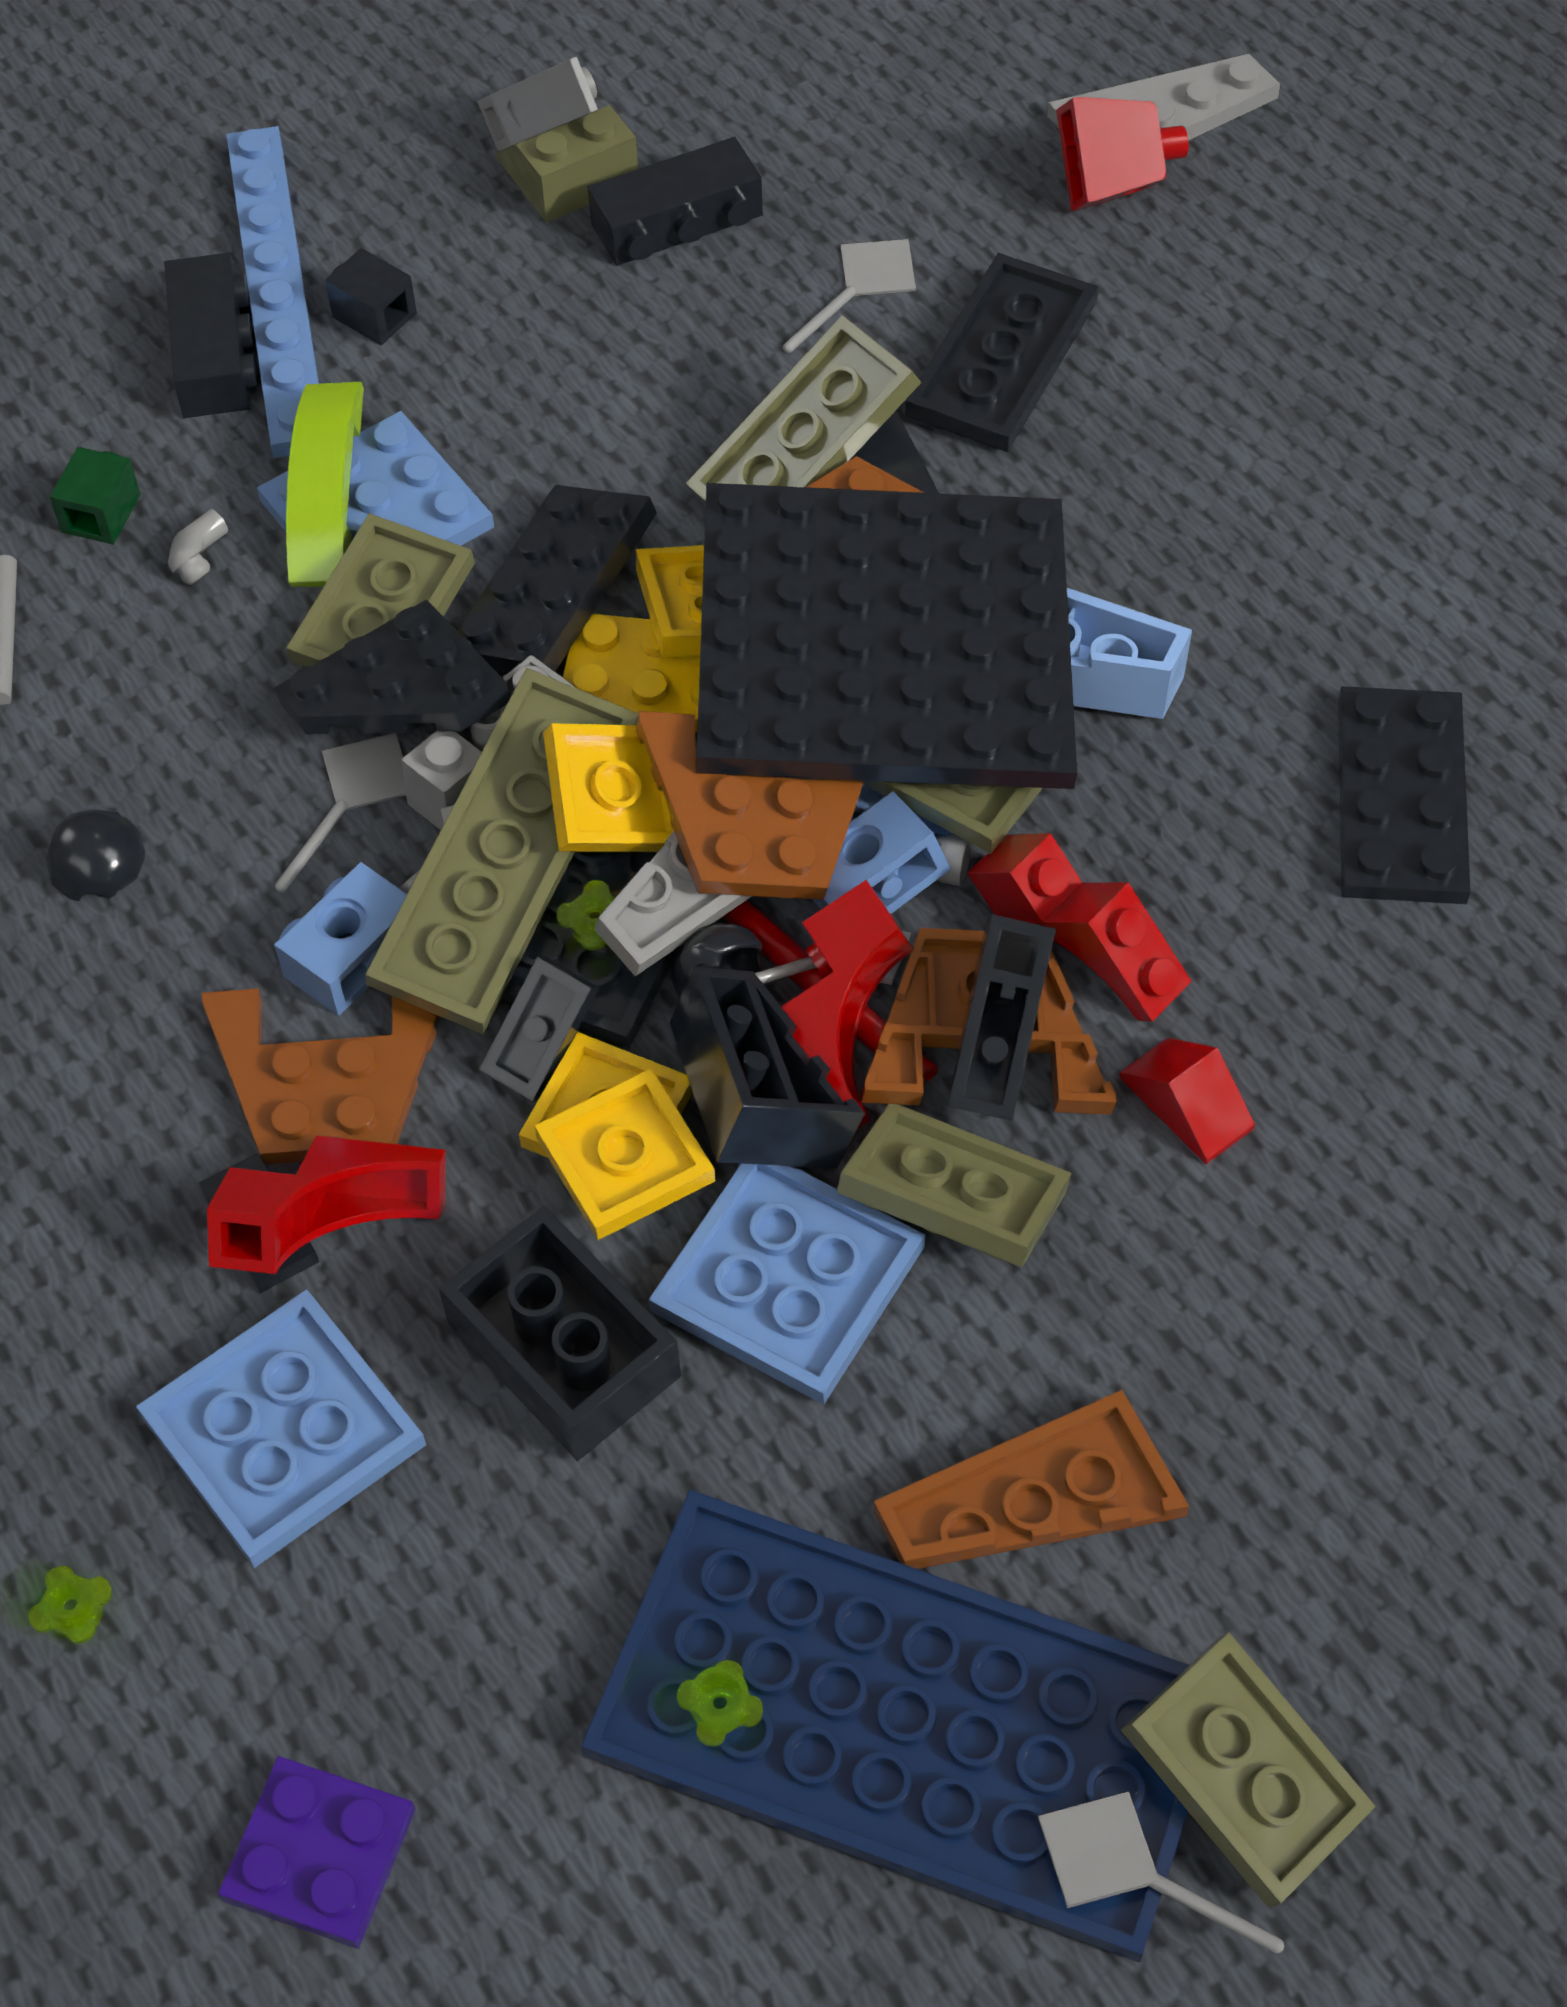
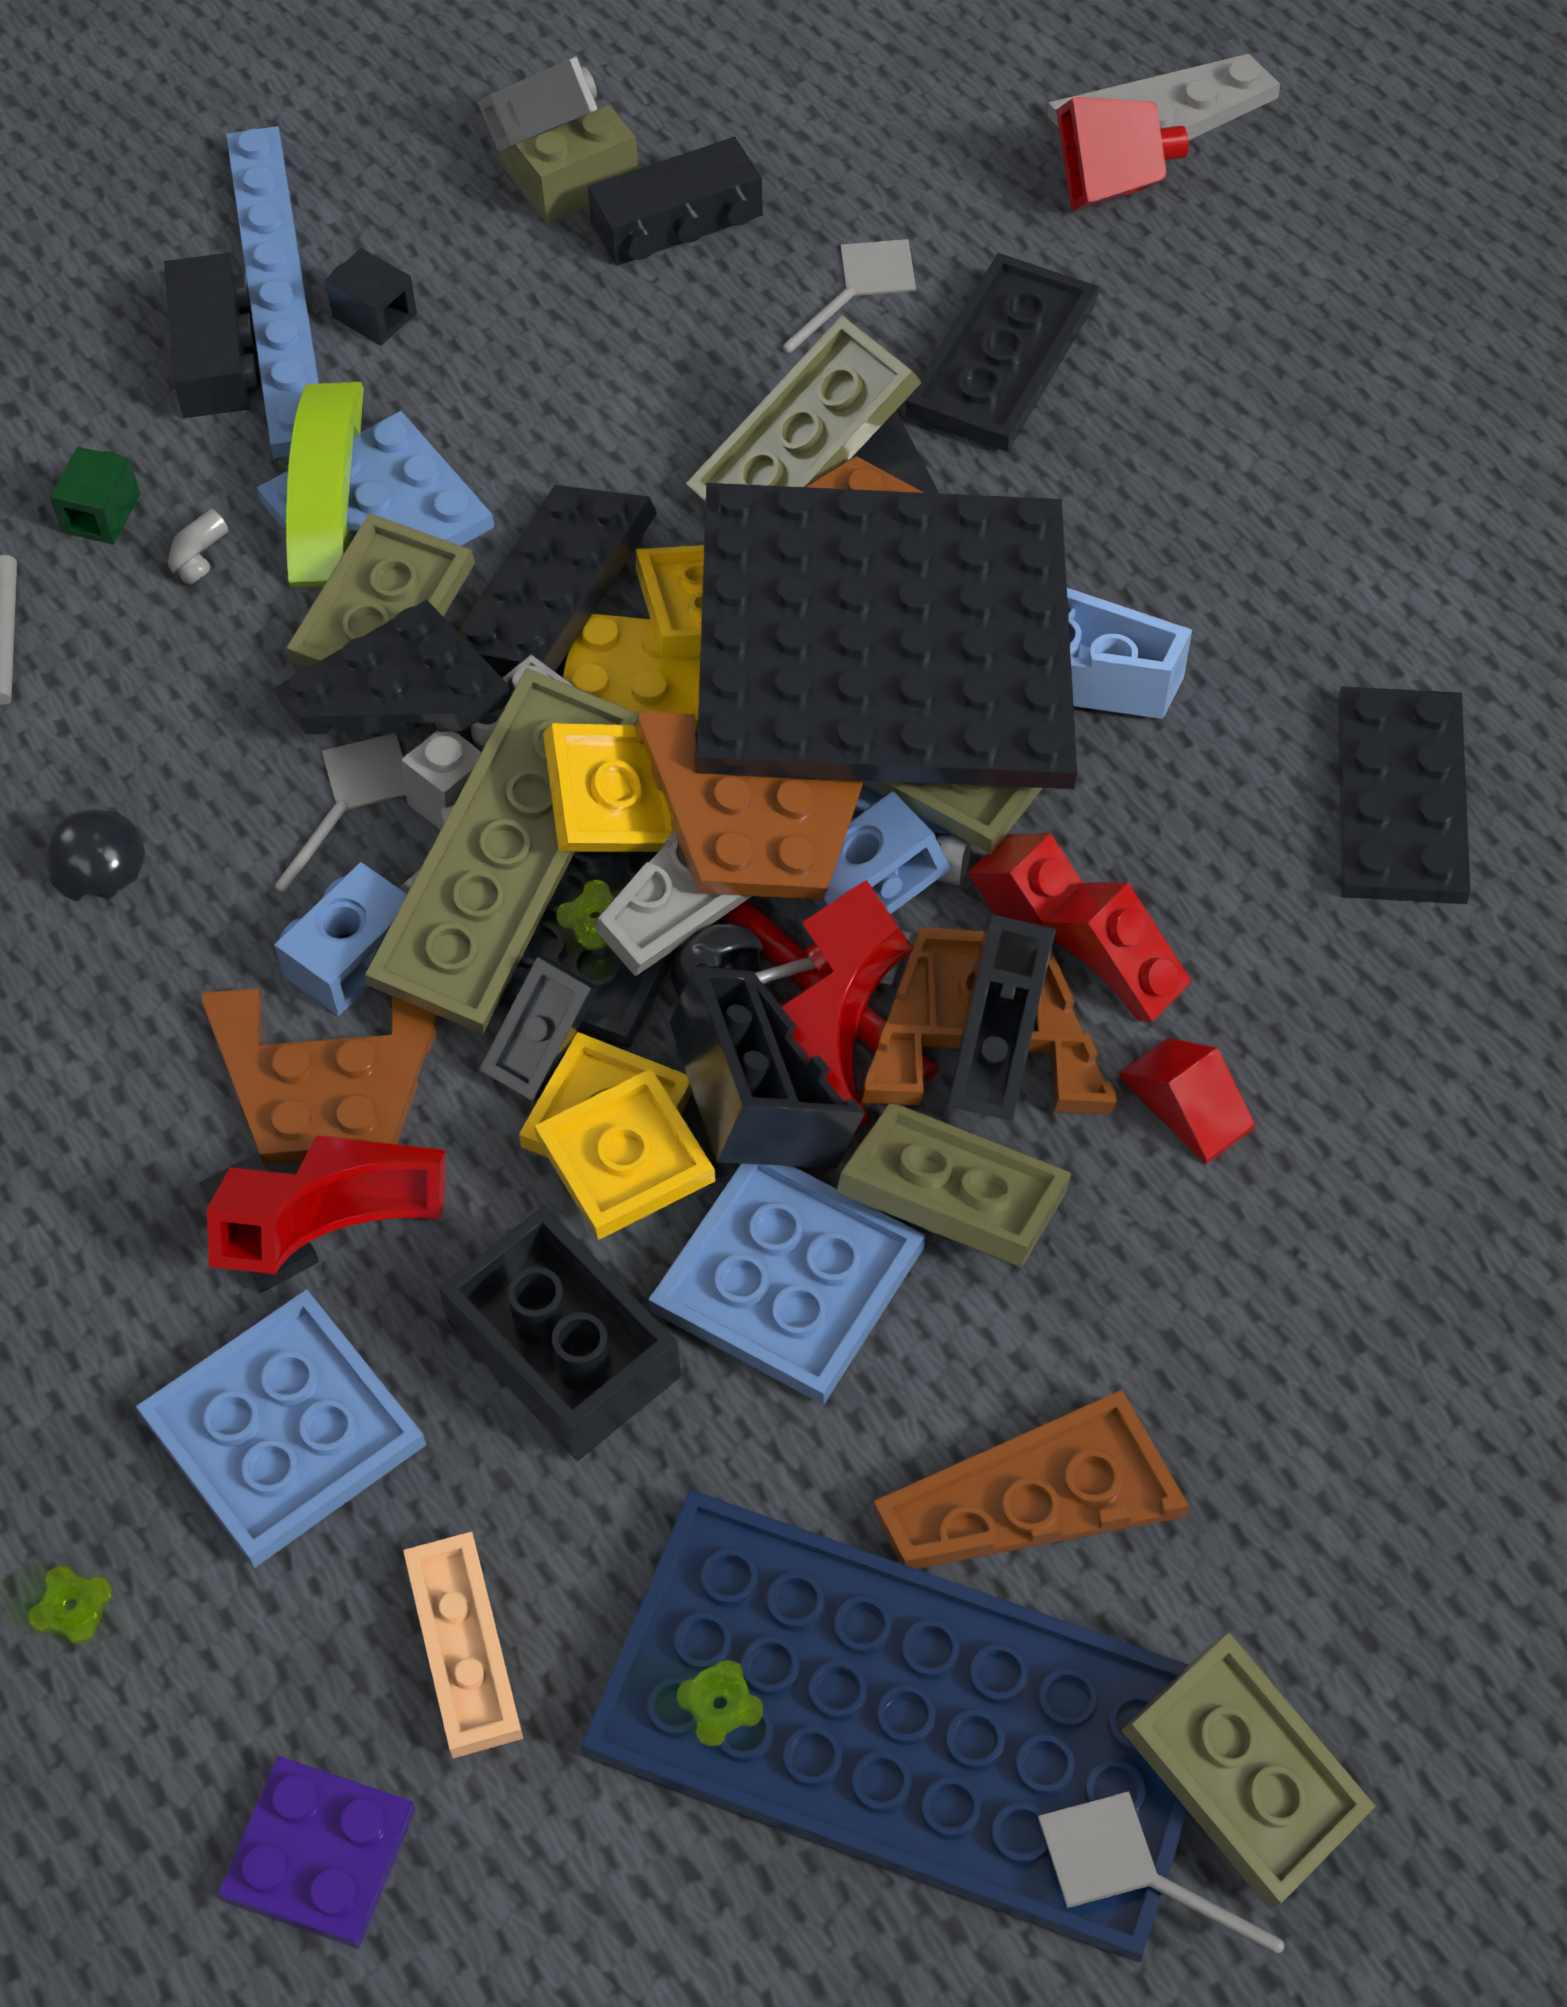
none -> light nougat plate [403,1531,523,1758]

